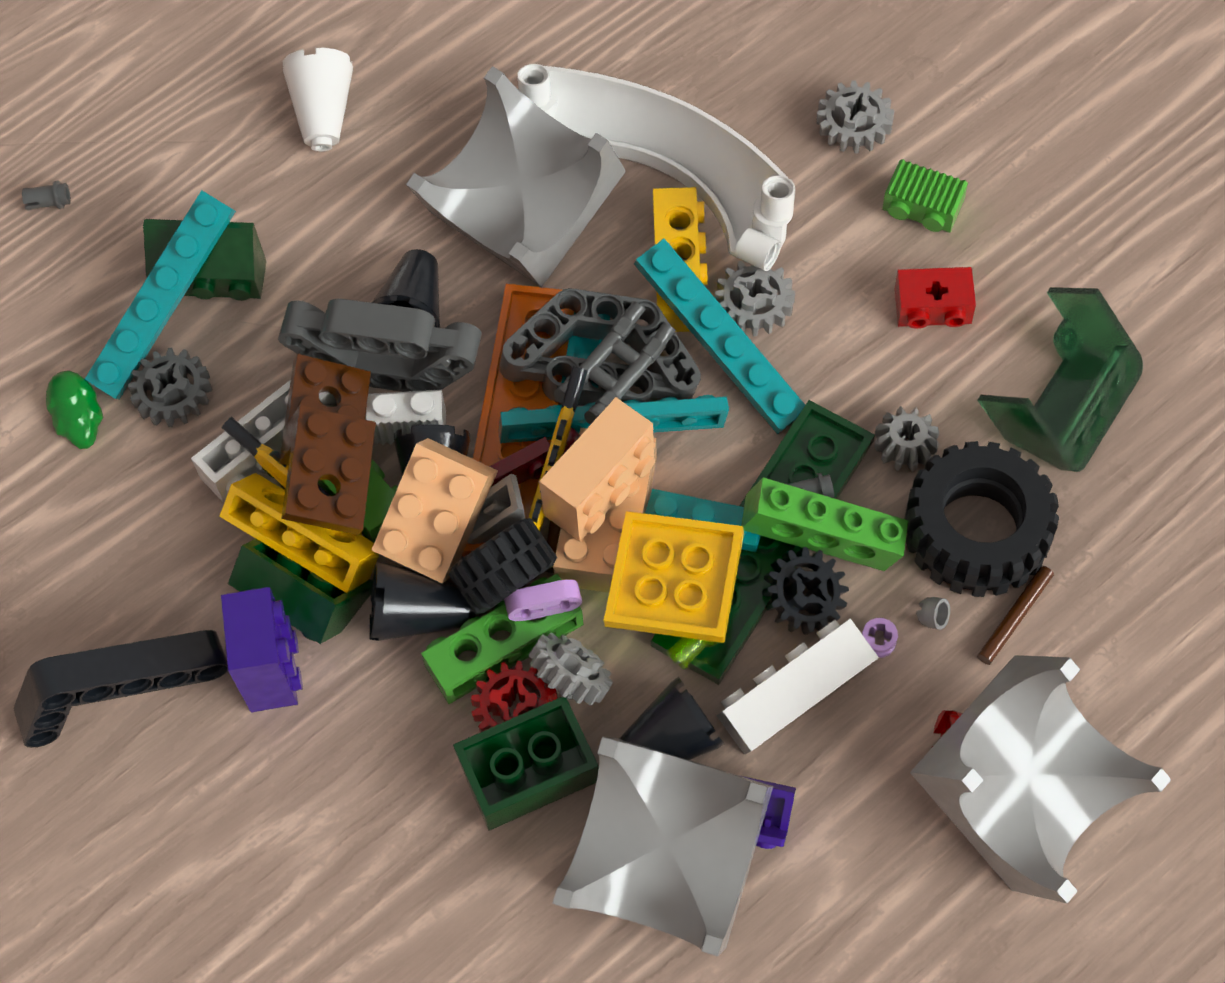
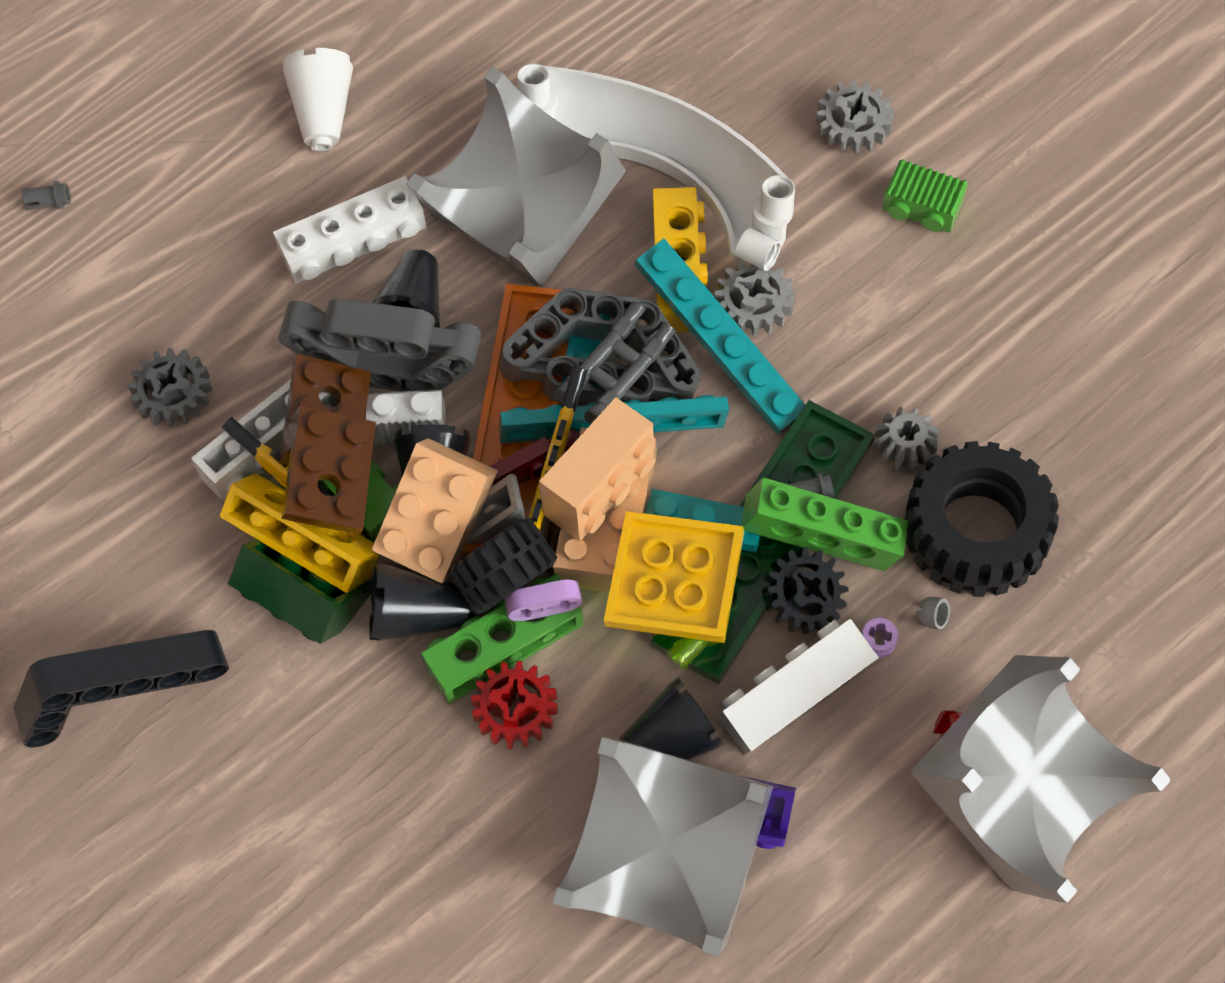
green arm [46,370,103,449] -> none
teal plate [85,190,236,400] -> none
dark green slope [143,219,267,301] -> none
dark purple brick [221,587,303,713] -> none
dark green slope [453,696,599,831] -> none
light grey gear [529,633,613,705] -> none
red brick [894,267,976,329] -> none
clear green windscreen [977,287,1143,472] -> none
reddish brown bar [977,566,1054,665] -> none
none -> white brick [273,176,427,284]

